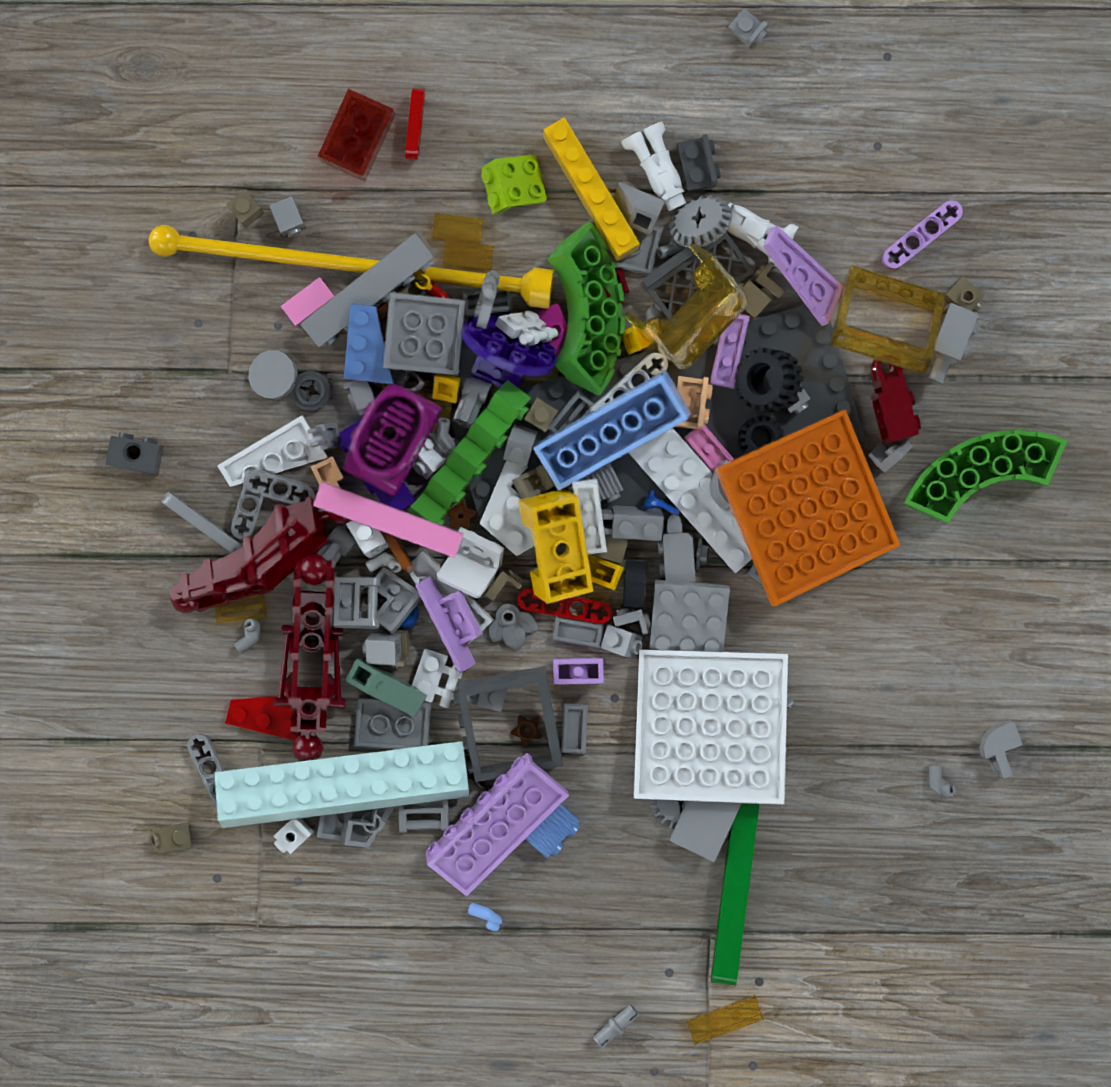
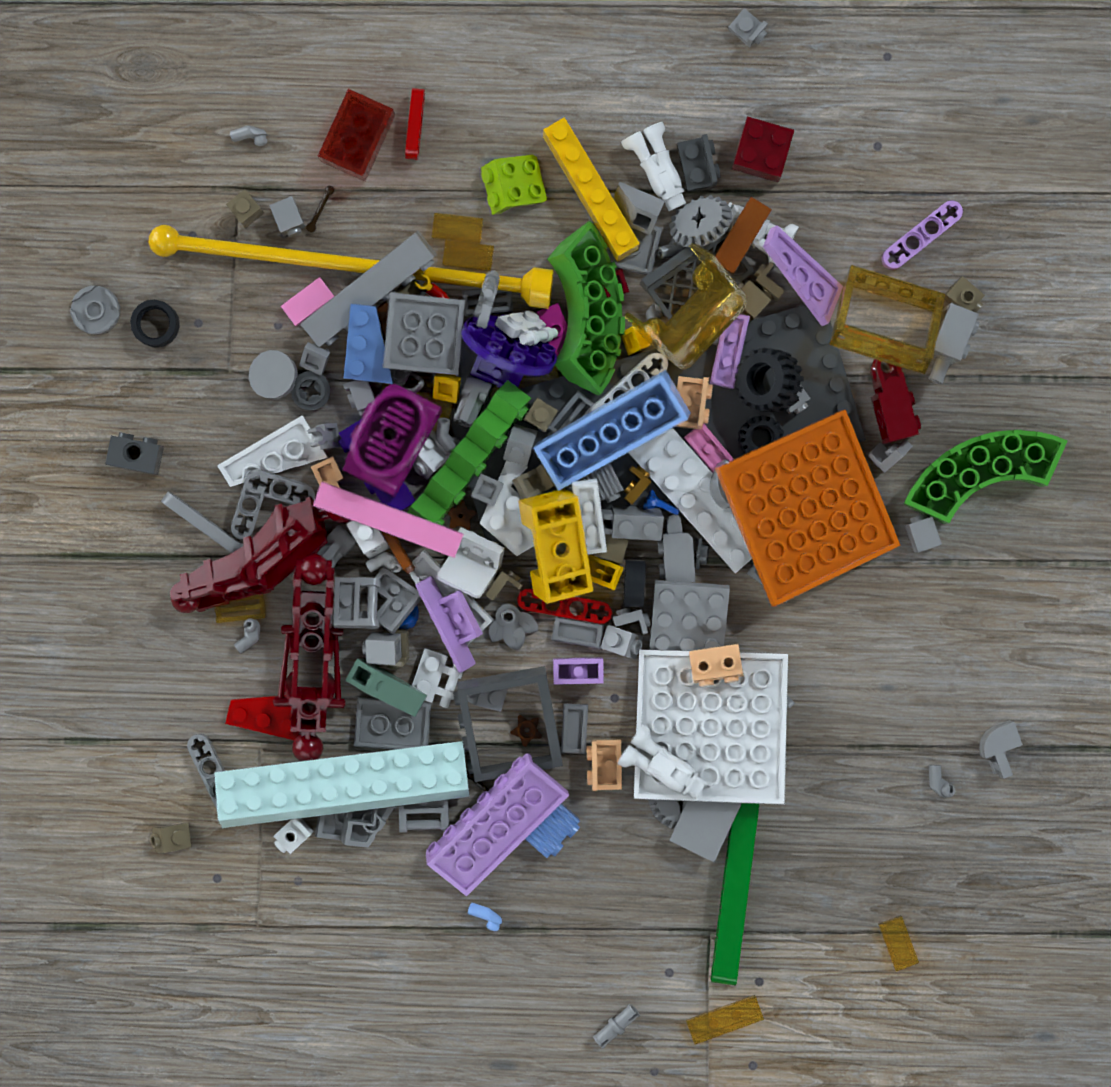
none -> light grey tile [70,286,120,335]
none -> black tyre [130,299,180,348]
none -> light grey arm [230,125,268,146]
none -> light grey tile [299,342,330,375]
none -> dark brown hinge [306,185,335,233]
none -> light grey tile [471,474,504,506]
none -> light nougat bracket [587,739,622,791]
none -> white piece [617,724,707,799]
none -> pearl gold bracket [624,466,651,505]
none -> light nougat brick [689,644,743,687]
none -> dark orange tile [712,197,772,274]
none -> dark red brick [731,116,795,183]
none -> clear yellow tile [878,915,919,971]
none -> light grey brick [905,514,942,553]

